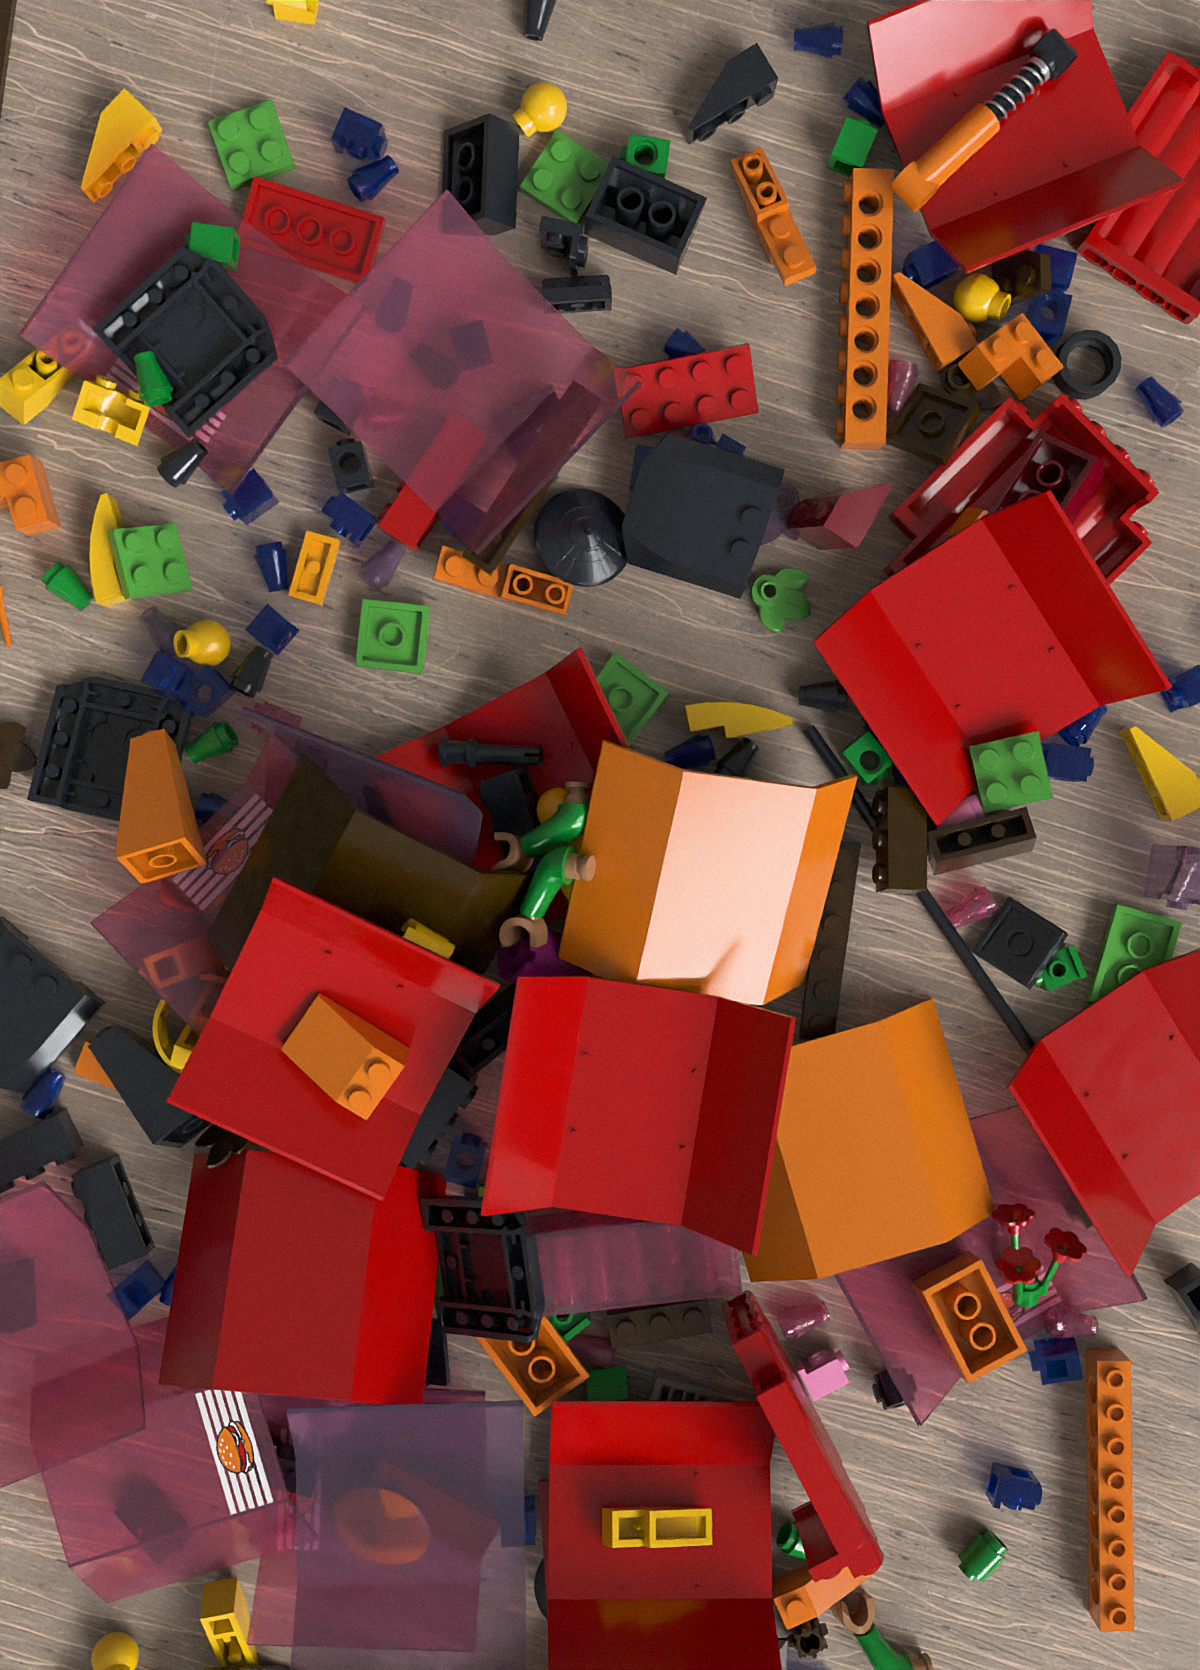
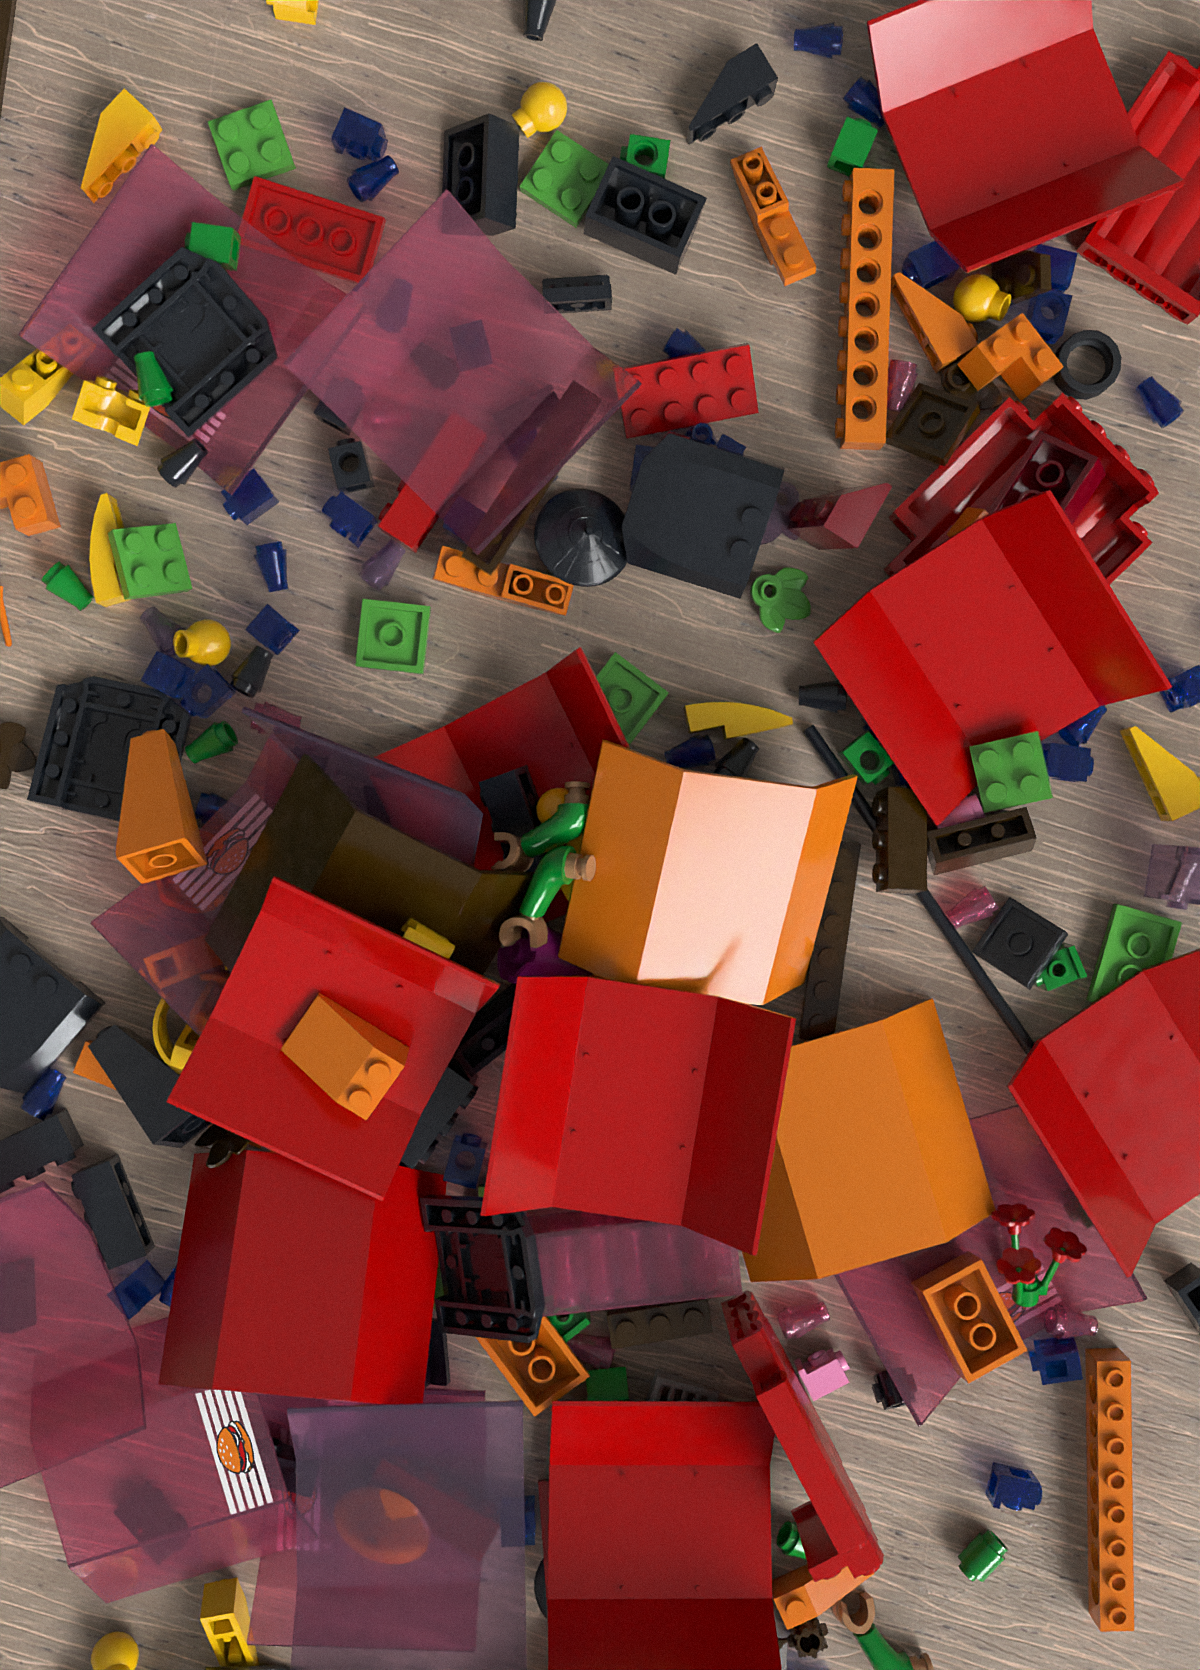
light orange plate [288,530,341,606] -> none
black pin [438,736,544,768] -> none
black bracket [539,216,589,276] -> none
yellow slope [602,1507,712,1548] -> none
piece [890,28,1079,213] -> none

